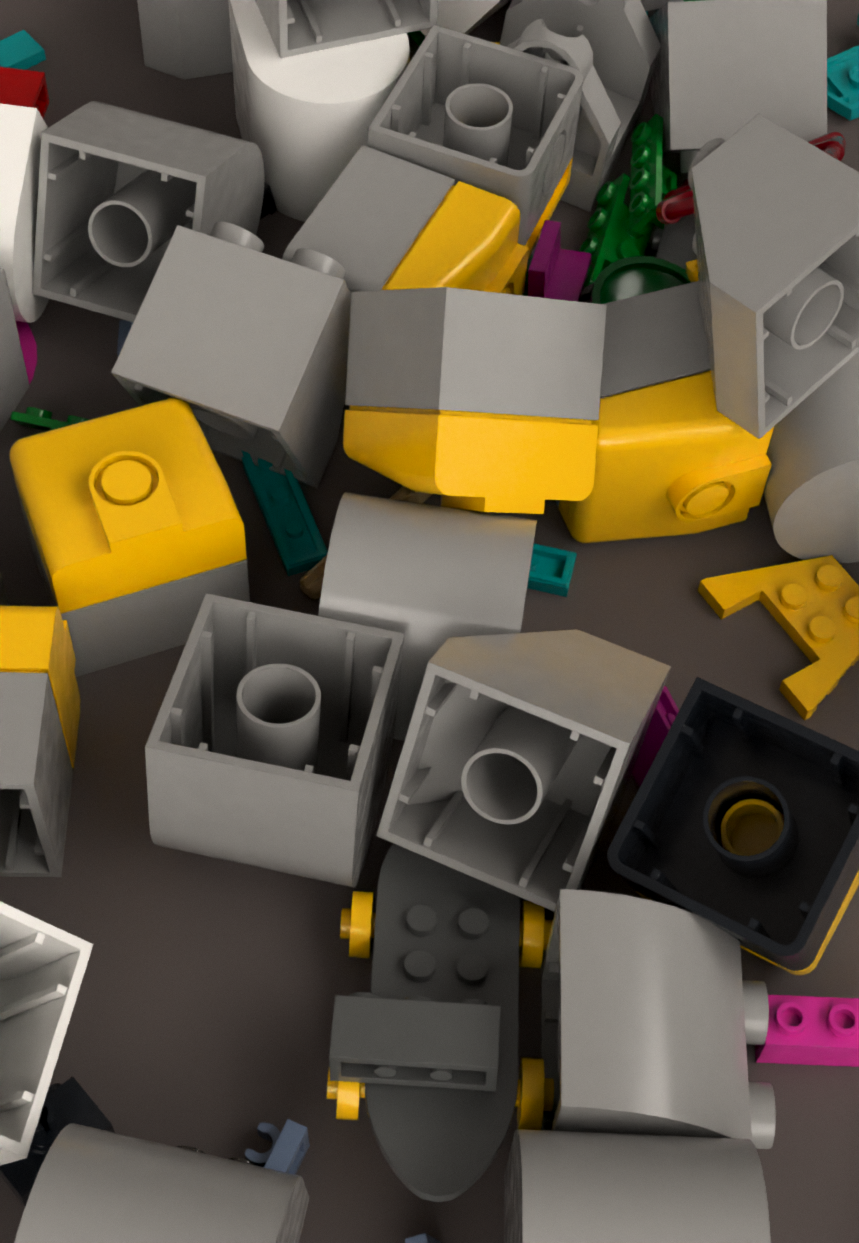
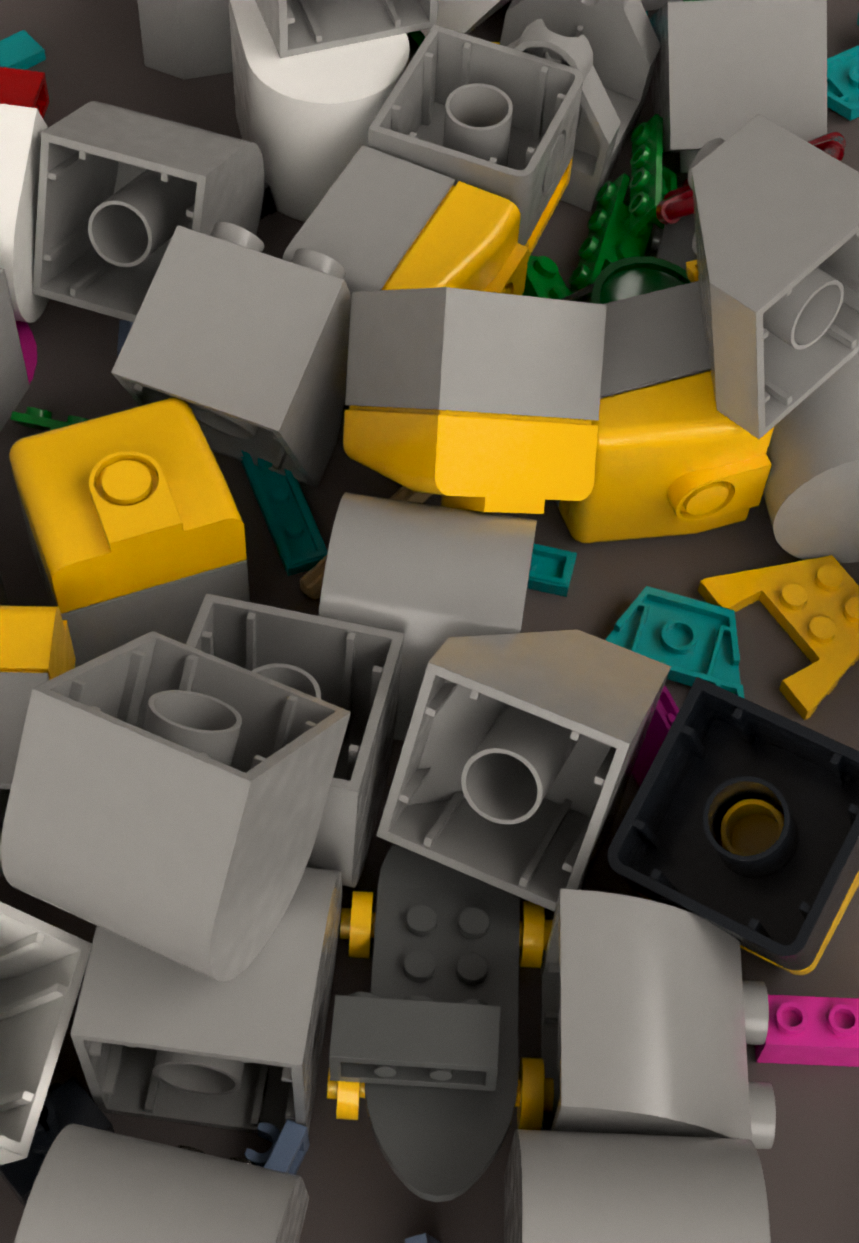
magenta panel [528,220,591,302] -> none
none -> light grey brick [0,631,351,982]
none -> light grey brick [70,867,342,1134]
none -> teal wing [605,586,745,698]

